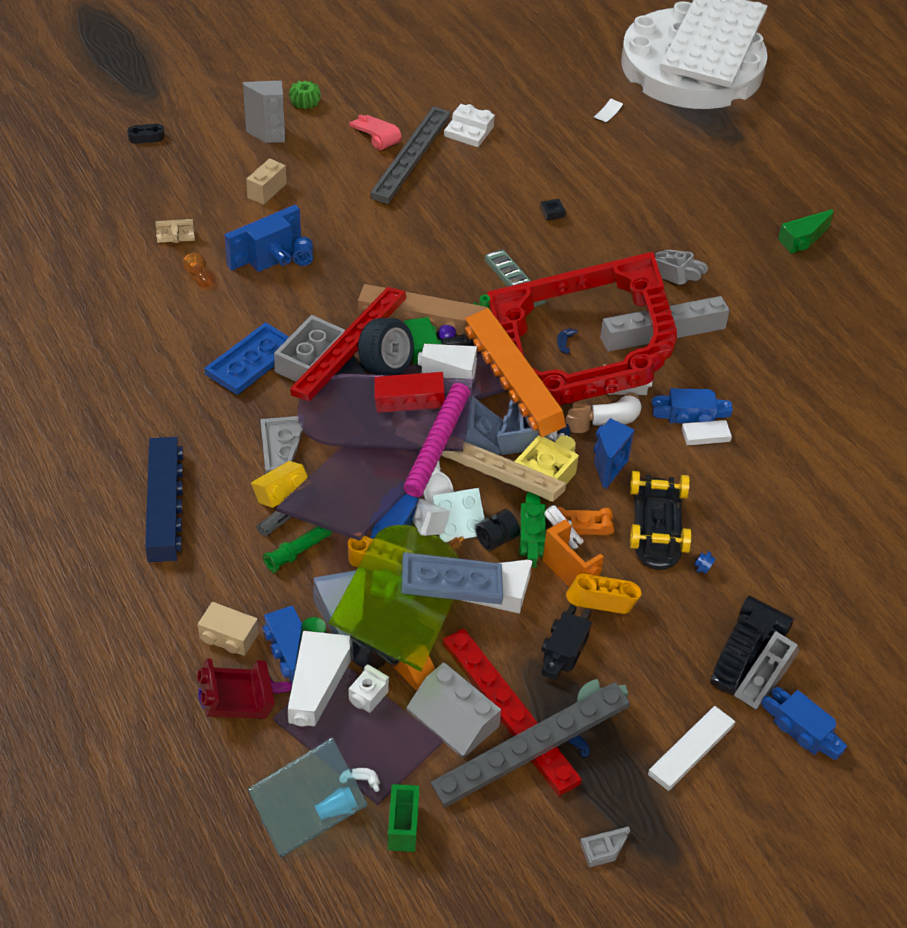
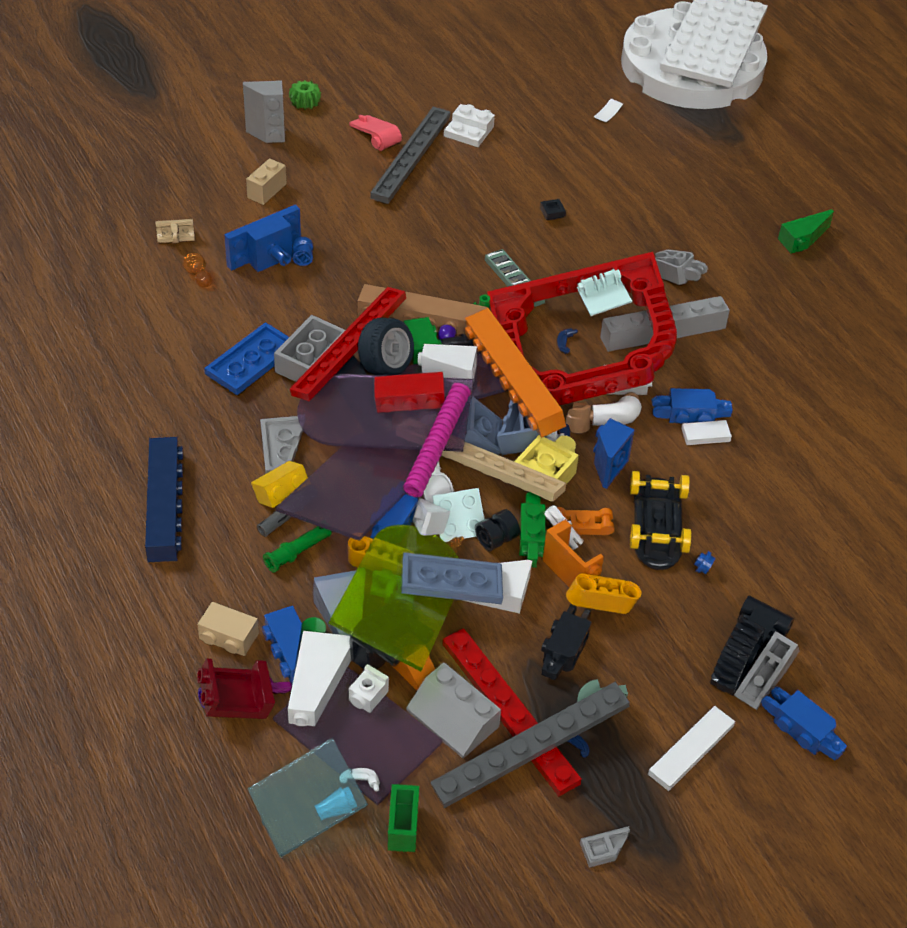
black beam [127,124,165,144] -> none
none -> light aqua hinge [577,269,632,316]

